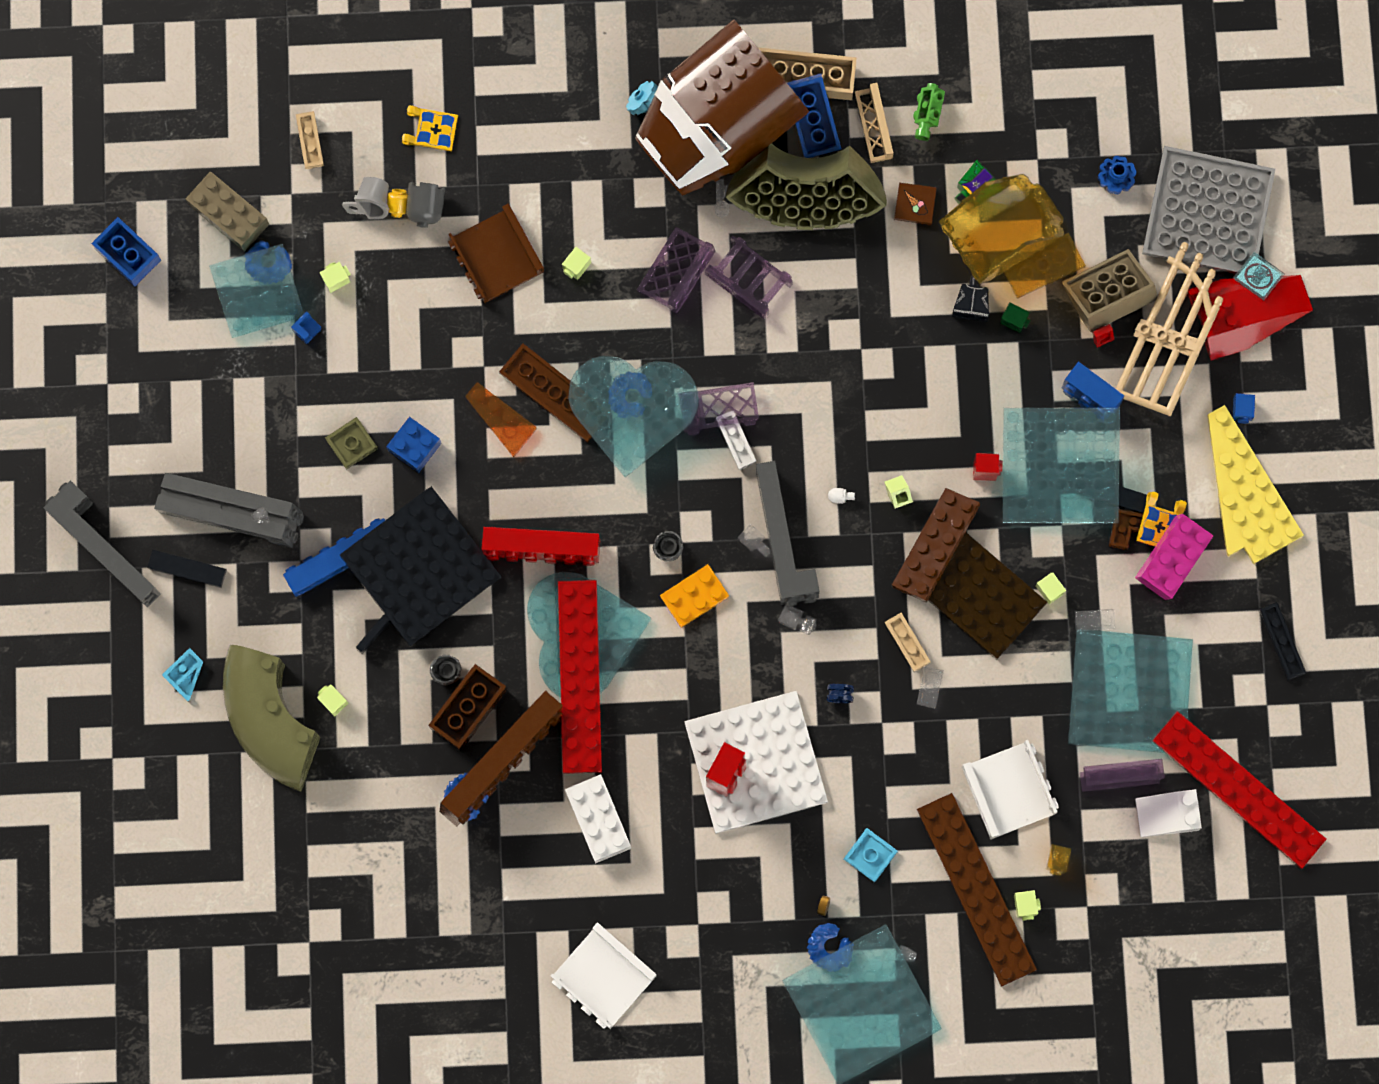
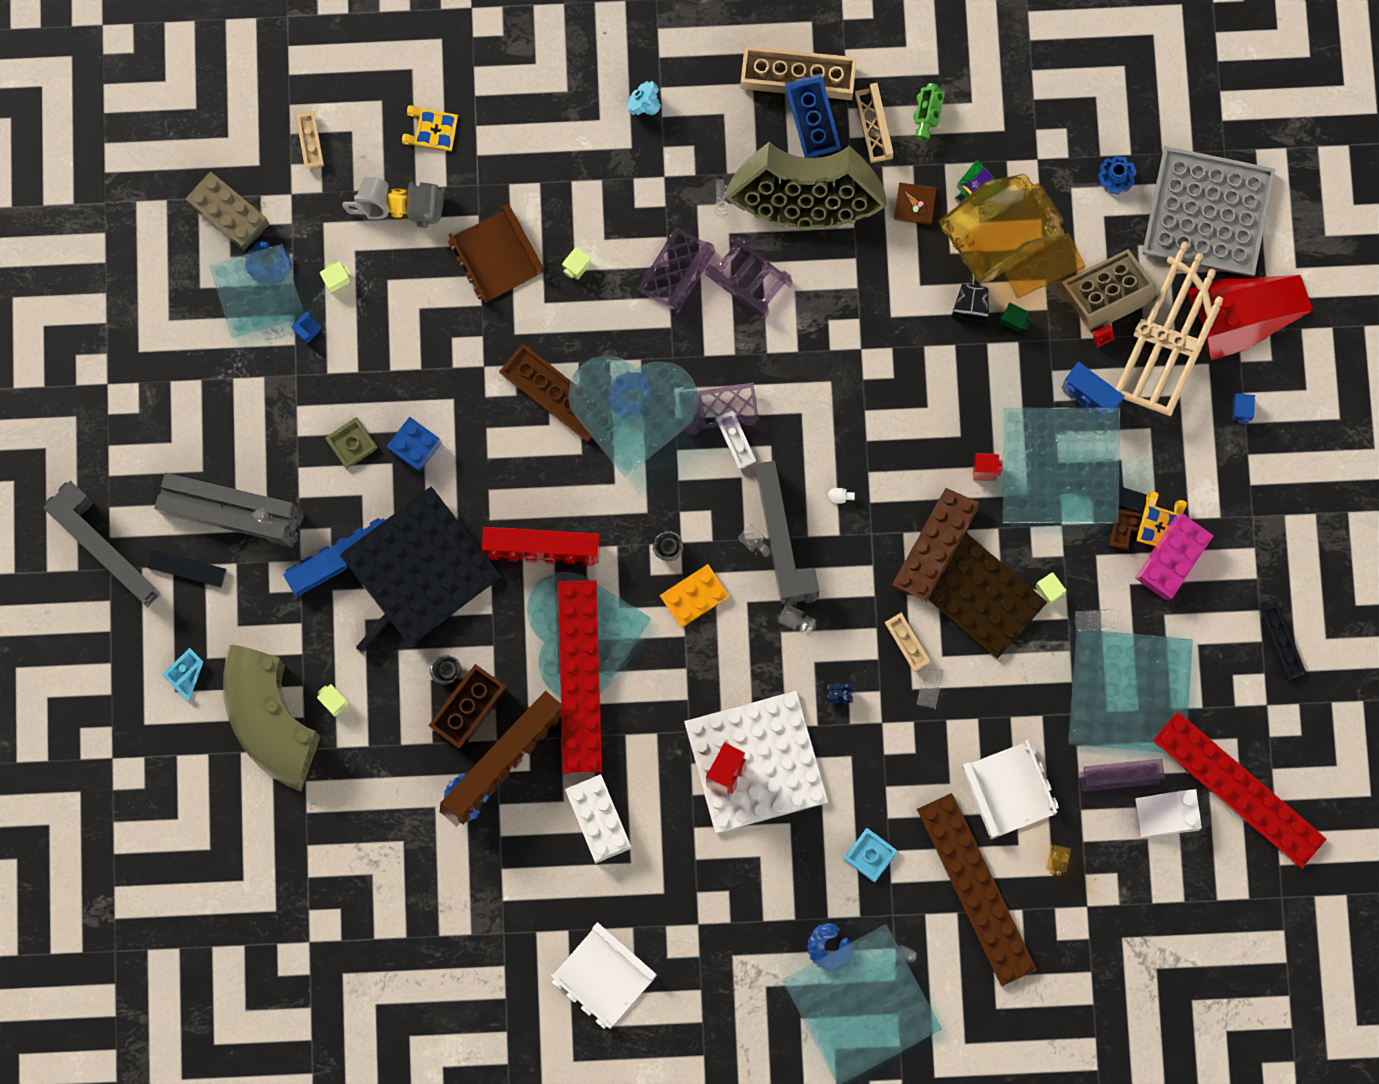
blue brick [91,217,162,287] -> none
clear orange wing [465,382,537,458] -> none
reddish brown windscreen [635,19,810,196] -> none
pearl gold tile [817,896,831,916] -> none
yellowish green brick [884,475,913,508] -> none
yellowish green brick [1014,890,1041,921] -> none
light yellow wing [1207,405,1304,564] -> none
clear light blue piece [1233,252,1285,300] -> none

